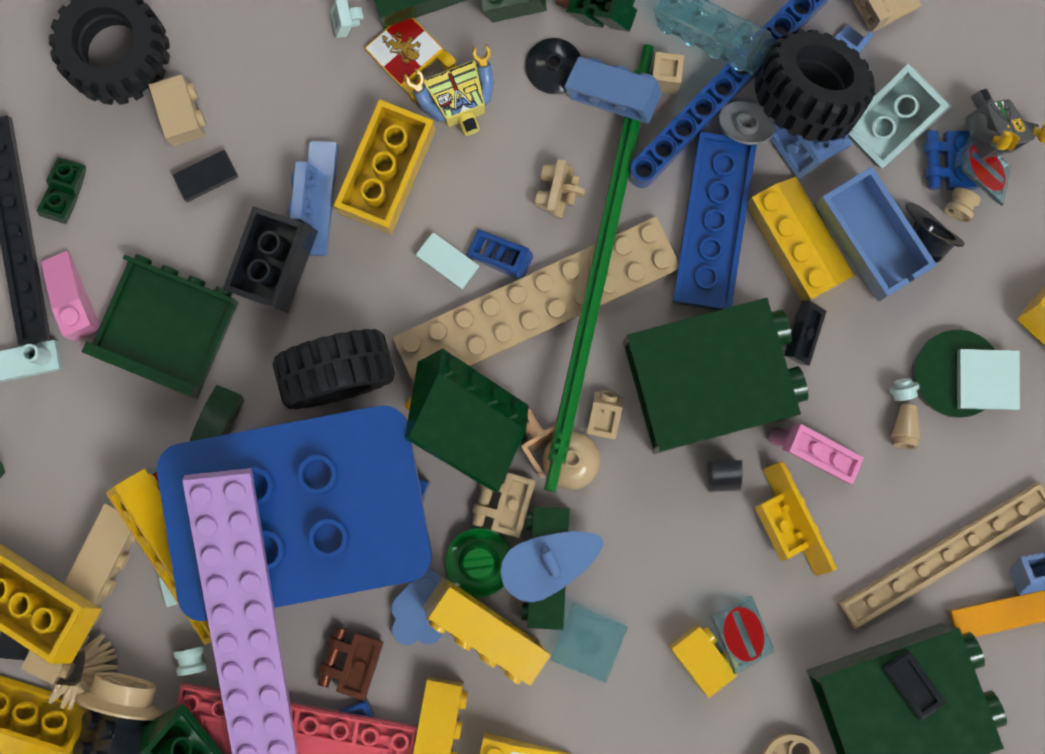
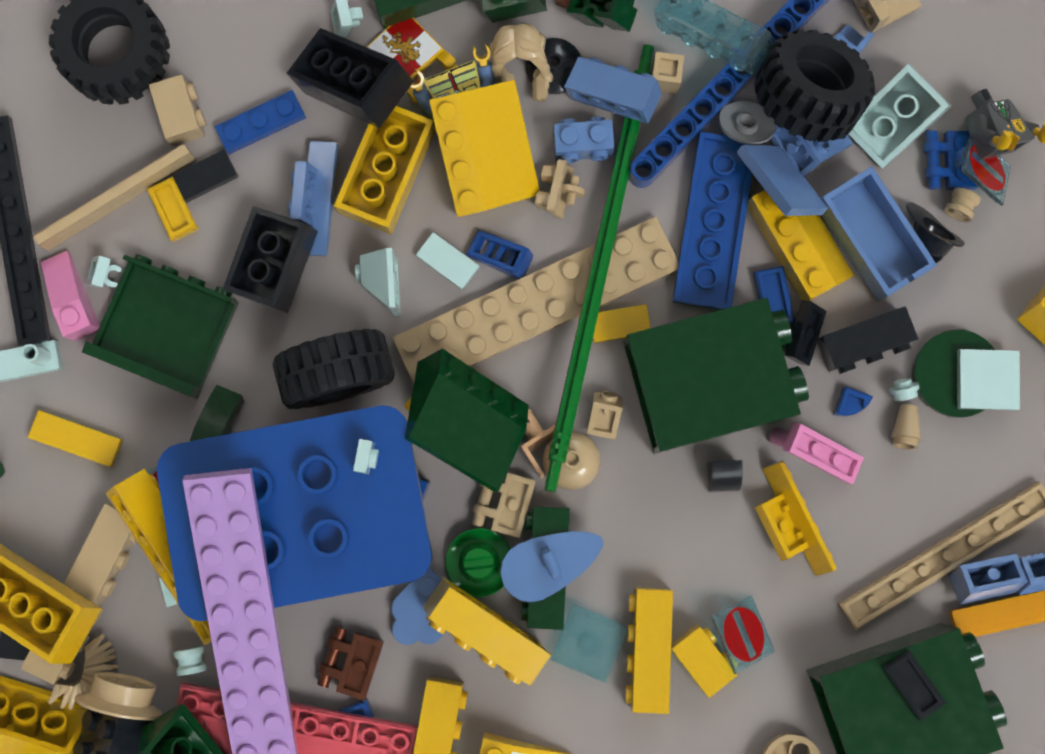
dark green slope [36,157,86,224] -> none
none -> yellow tile [28,410,123,467]
none -> tan tile [33,144,196,251]
none -> light aqua tile [85,256,122,288]
none -> yellow tile [147,176,199,242]
none -> blue plate [214,90,306,155]
none -> black brick [286,28,414,128]
none -> light aqua plate [353,439,379,475]
none -> light aqua slope [355,248,401,316]
none -> yellow slope [429,80,540,217]
none -> tan hair [489,23,553,102]
none -> medium blue brick [553,117,614,163]
none -> yellow tile [593,304,651,344]
none -> yellow brick [625,587,673,714]
none -> medium blue tile [737,145,828,216]
none -> blue tile [753,266,795,325]
none -> black brick [817,306,918,374]
none -> blue tile [833,386,873,416]
none -> medium blue brick [949,553,1028,605]

